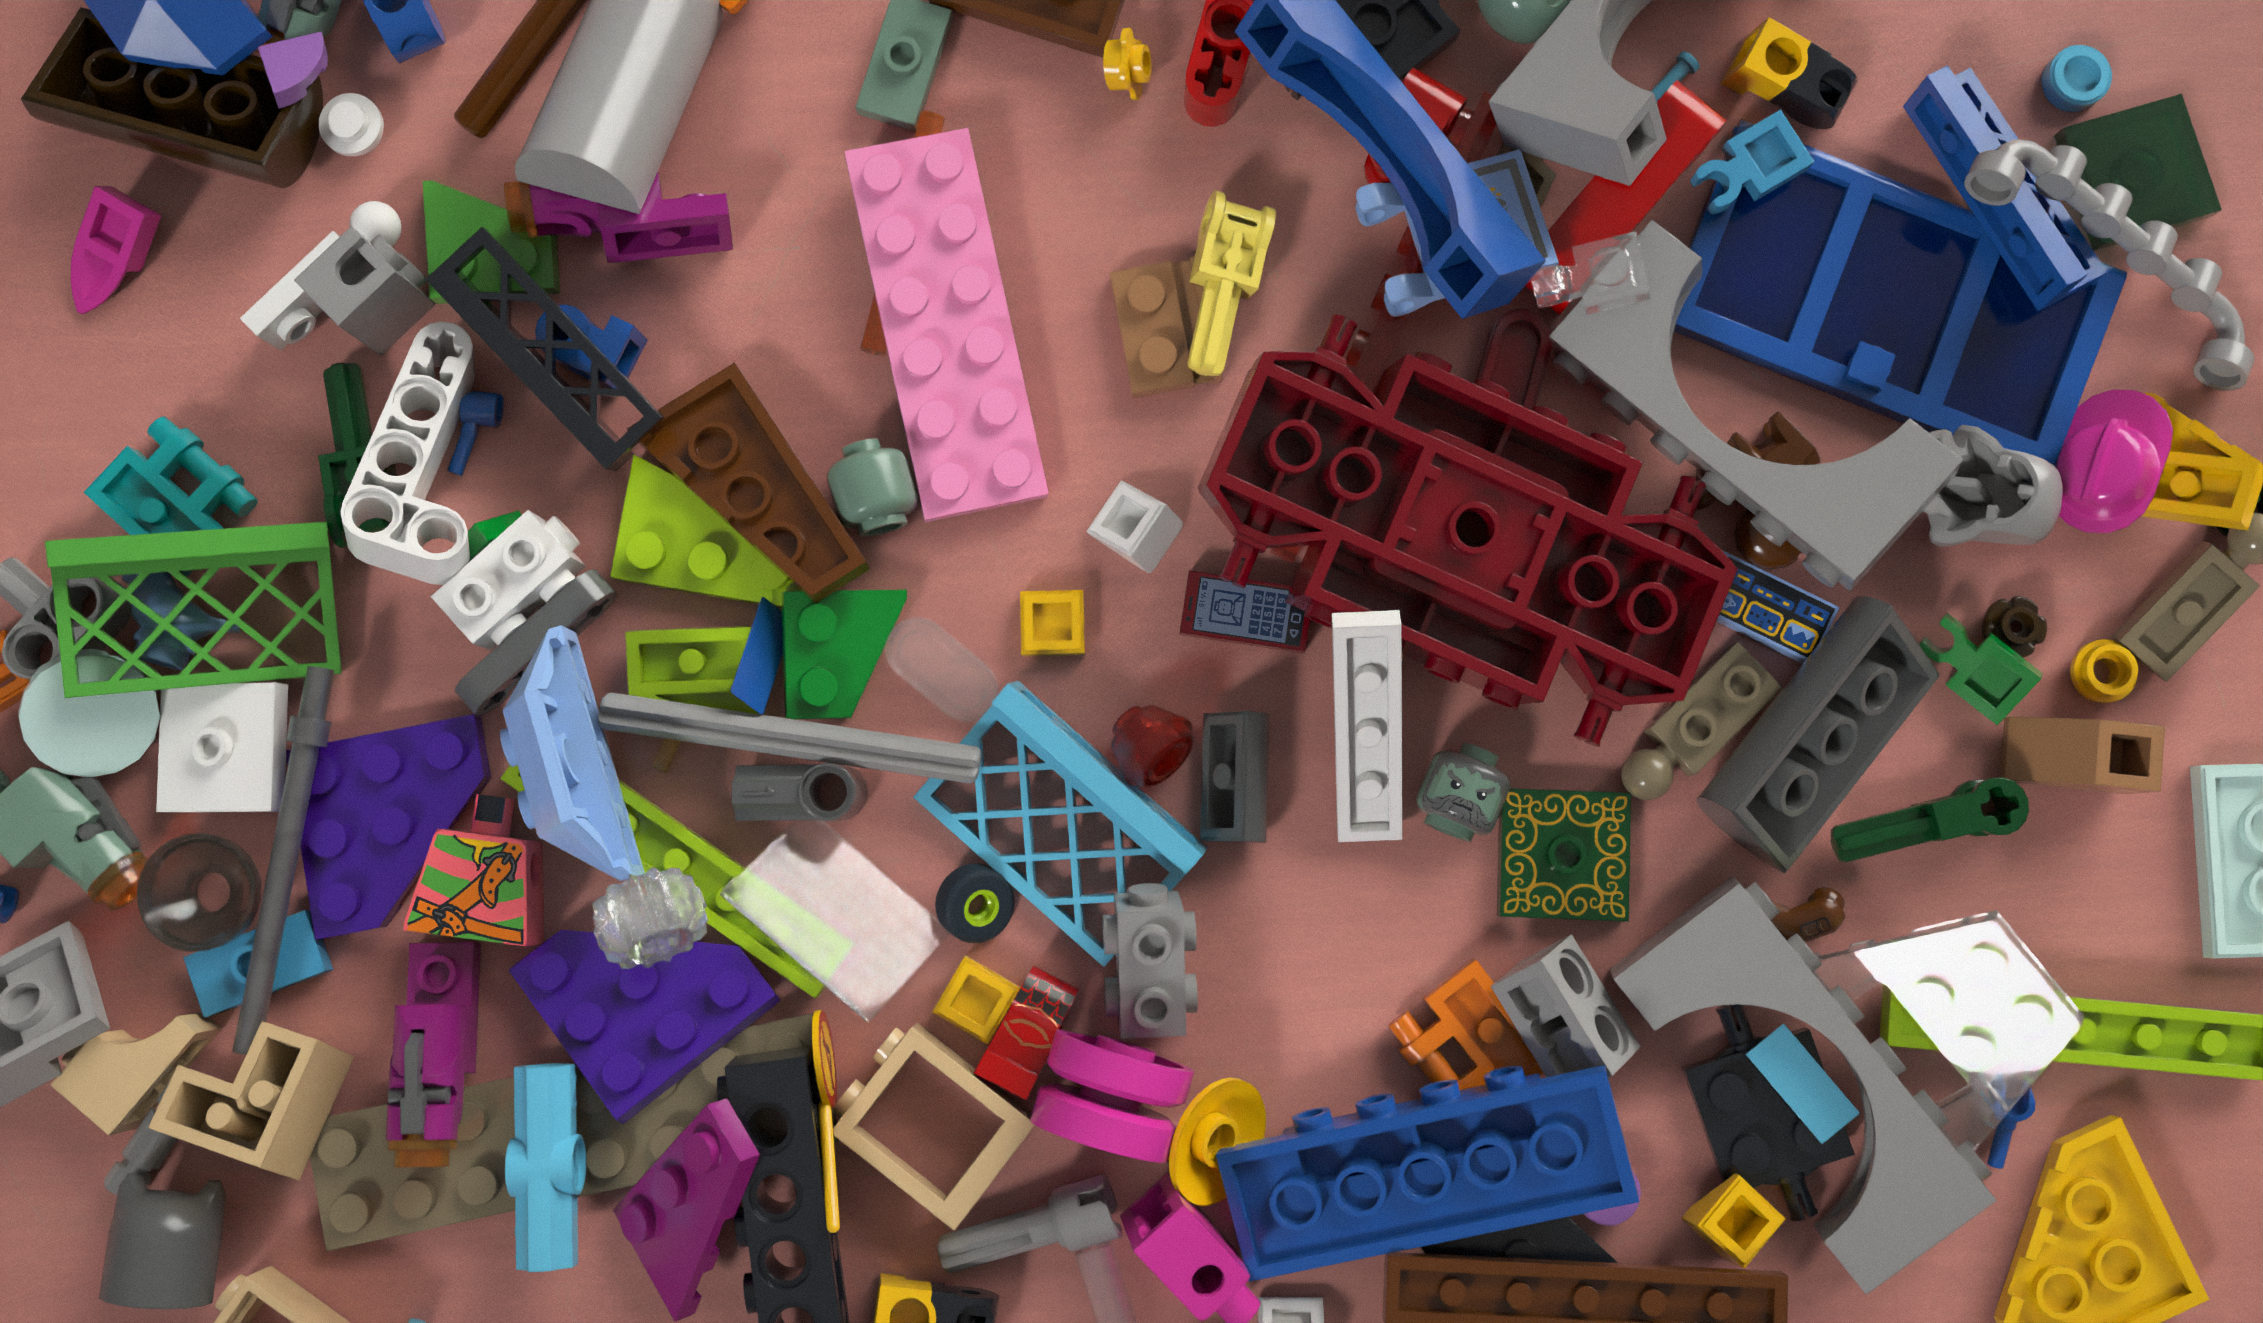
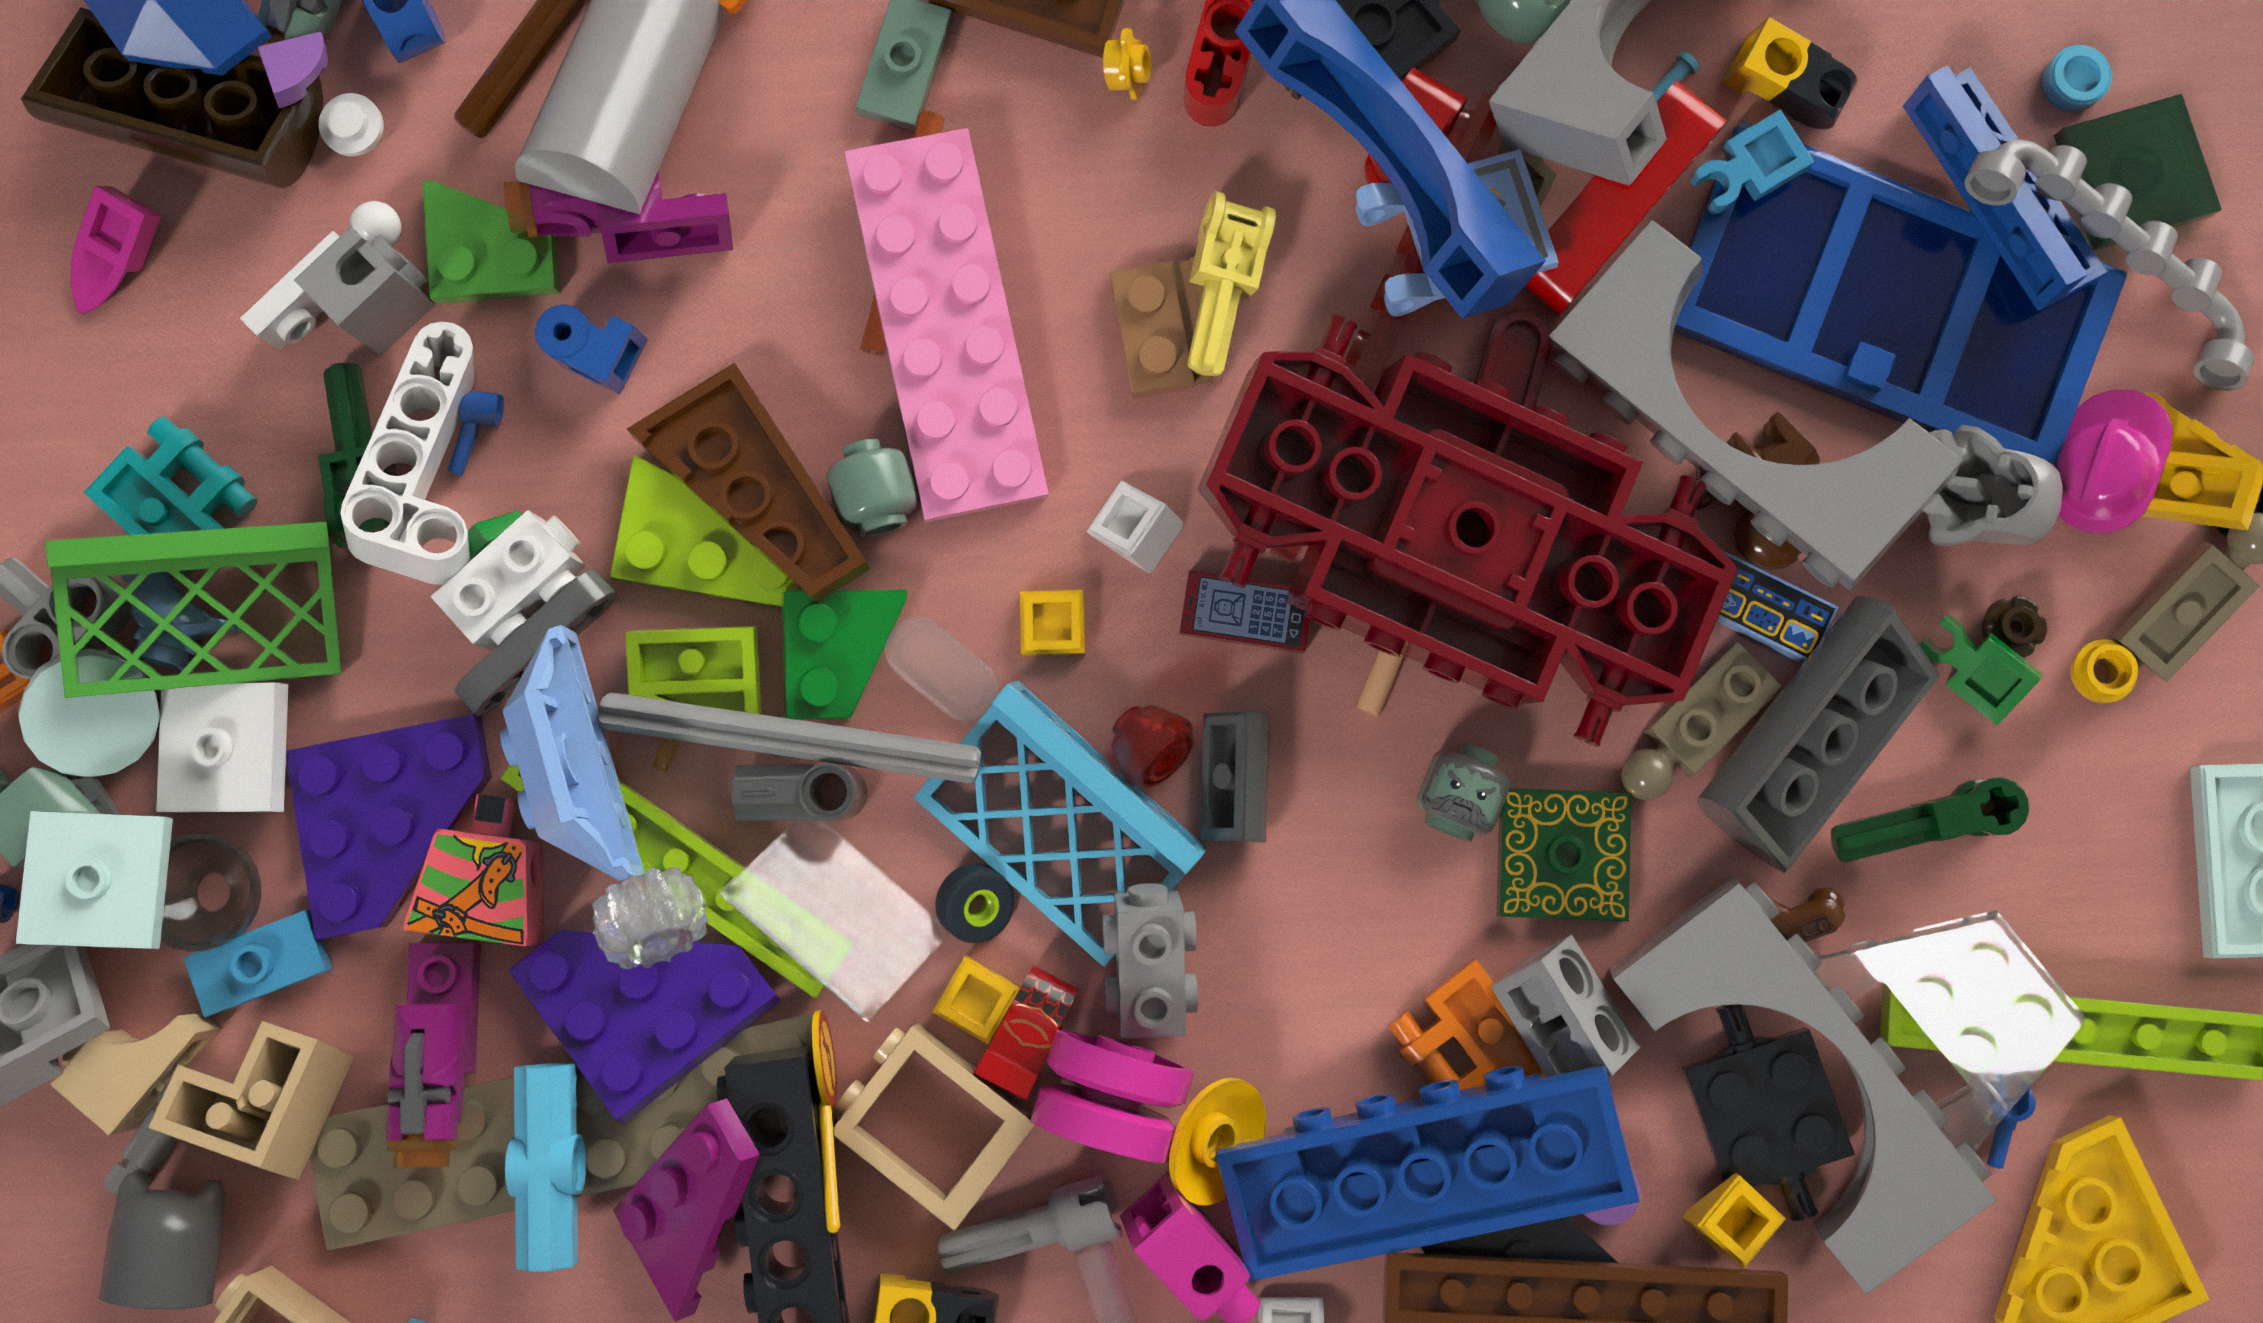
flat silver bar [232,665,334,1055] -> none
black fence [426,227,665,471] -> none
blue sticker [731,597,783,714] -> none
white plate [1332,610,1402,842] -> none
clear plate [1531,231,1651,315] -> none
medium azure sticker [1746,1023,1860,1144] -> none
medium nougat slope [2000,717,2165,794] -> none
none -> light aqua plate [16,811,173,949]

